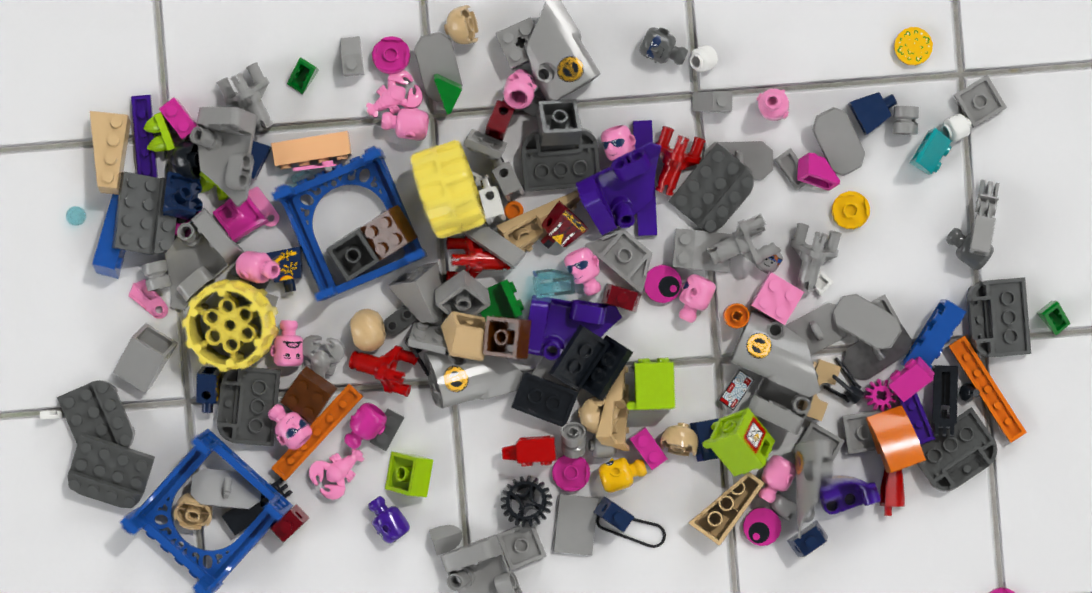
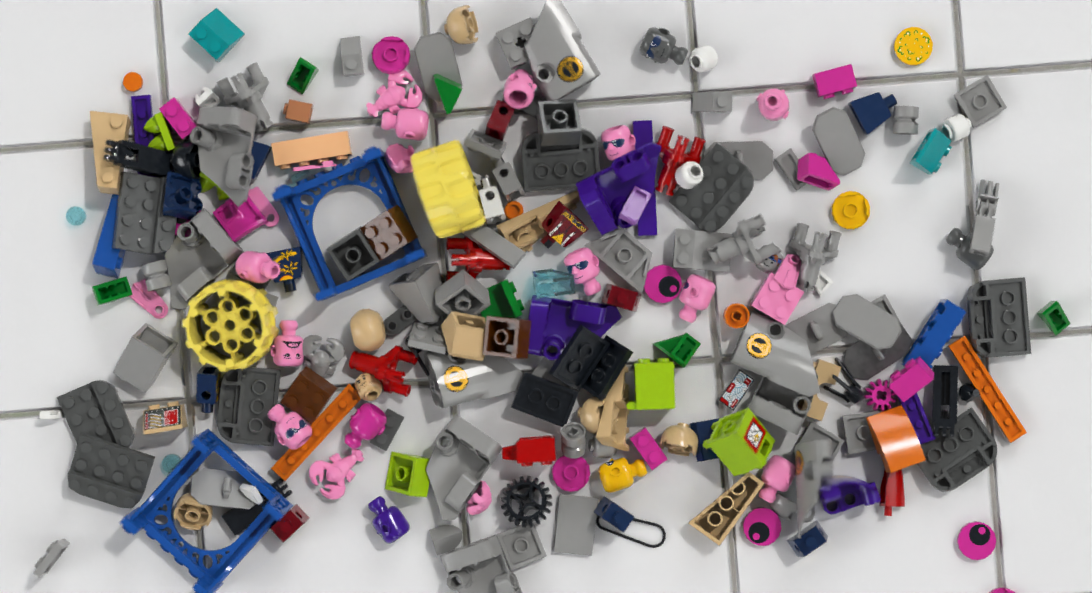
none -> light grey plate [34,539,70,578]
none -> green slope [92,276,133,305]
none -> black hinge [104,140,172,178]
none -> orange tile [123,72,143,92]
none -> slope [143,401,188,435]
none -> clear light blue tile [162,454,181,473]
none -> teal slope [188,8,245,62]
none -> white tile [195,87,222,107]
none -> white tile [239,483,264,505]
none -> nougat brick [283,99,314,124]
none -> tan head [355,373,382,401]
none -> bright pink hair [386,143,415,174]
none -> light grey panel [426,414,502,521]
none -> bright pink hair [466,481,492,515]
none -> tile [618,186,652,226]
none -> green slope [653,332,701,368]
none -> white head [675,161,704,189]
none -> bright pink piece [773,254,801,289]
none -> dark pink brick [812,64,857,100]
none -> dark pink tile [957,521,996,560]

